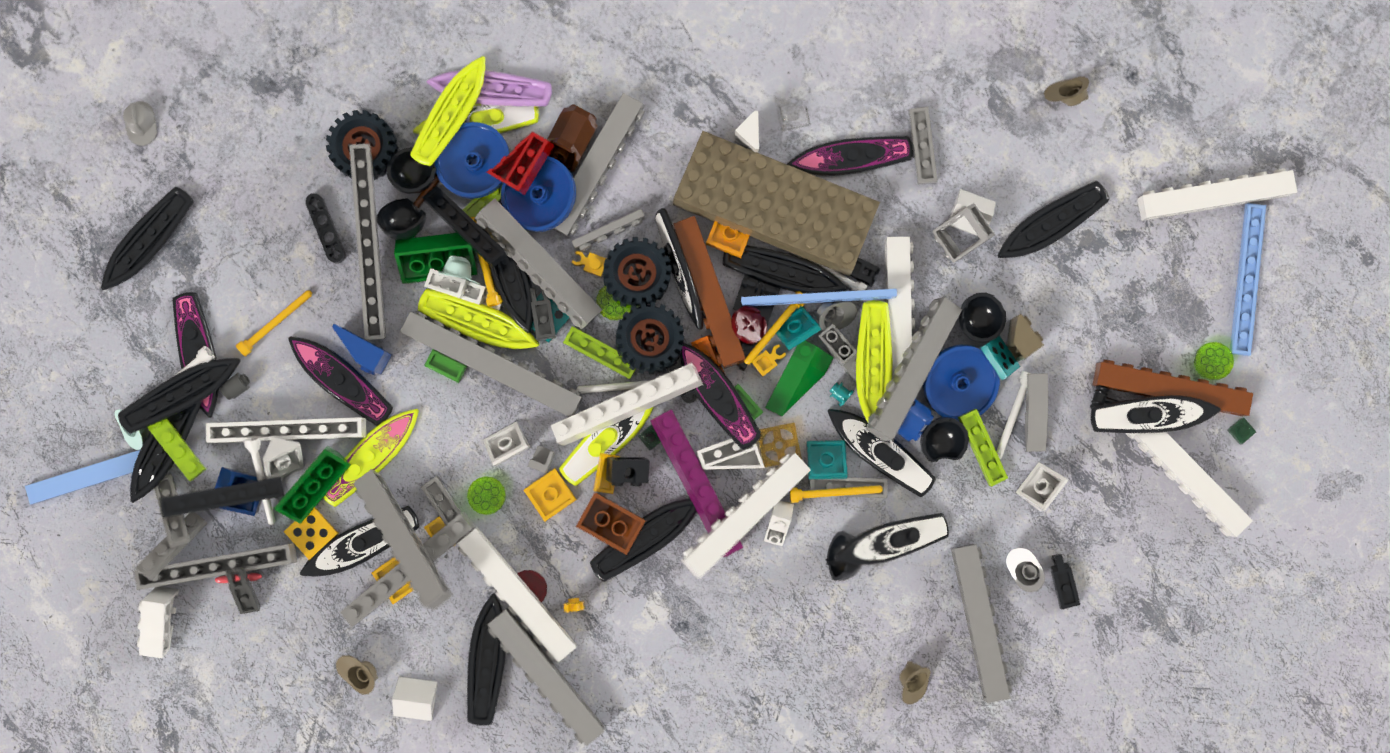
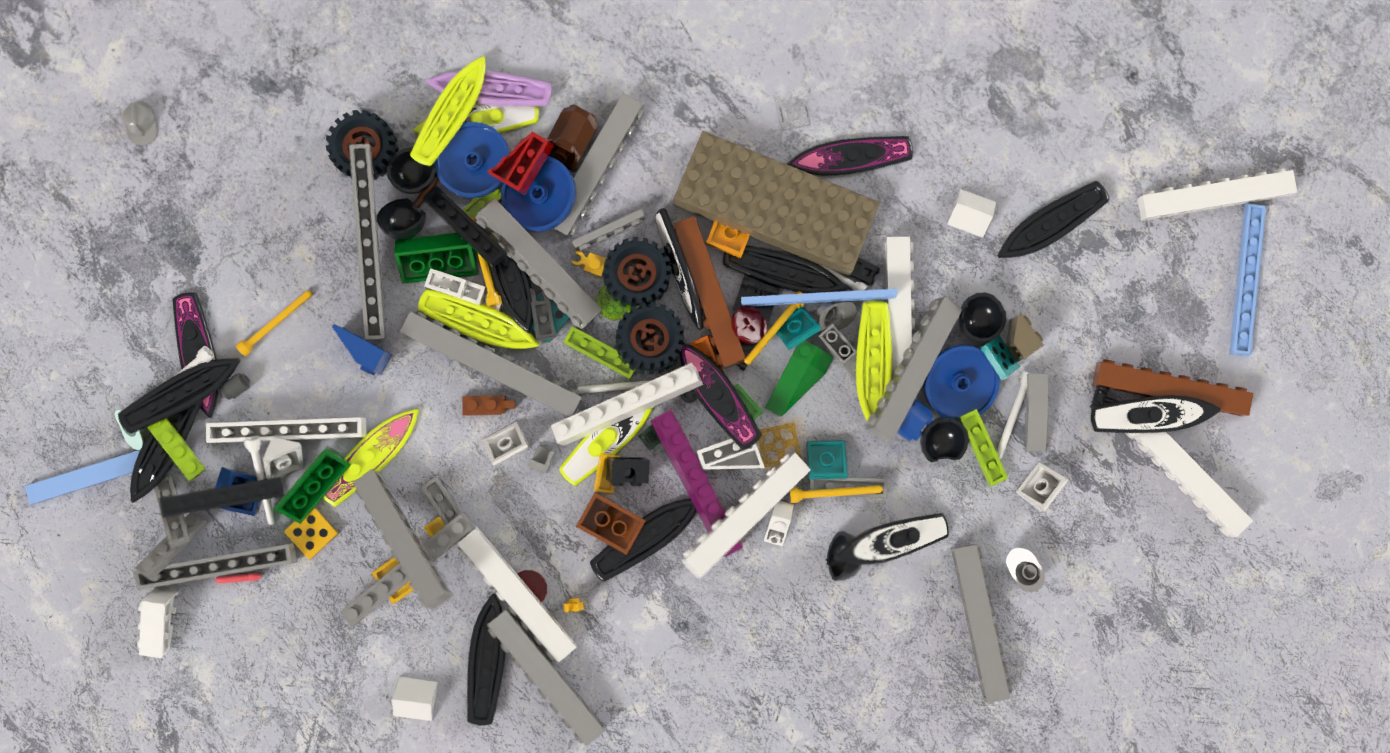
black piece [101,187,194,290] -> none
dark grey hinge [226,568,260,614] -> none
black piece [288,336,393,426] -> none
piece [300,506,419,577] -> none
black beam [305,193,346,264] -> none
dark tan piece [336,655,378,695] -> none
bright green tile [424,349,467,383] -> none
light aqua piece [438,256,480,285] -> none
clear neon green tile [467,476,506,515] -> none
yellow tile [524,468,577,521] -> none
white slope [735,111,759,153] -> none
yellow plate [752,344,786,377] -> none
piece [828,409,936,497] -> none
teal brick [829,382,854,406] -> none
dark tan piece [899,661,931,705] -> none
light grey plate [908,107,938,185] -> none
light grey window [932,203,995,263] -> none
dark tan piece [1044,76,1089,106] -> none
black hinge [1050,554,1080,610] -> none
clear neon green tile [1194,342,1234,380] -> none
clear green plate [1227,417,1256,445] -> none
none -> dark orange hinge [462,395,516,416]

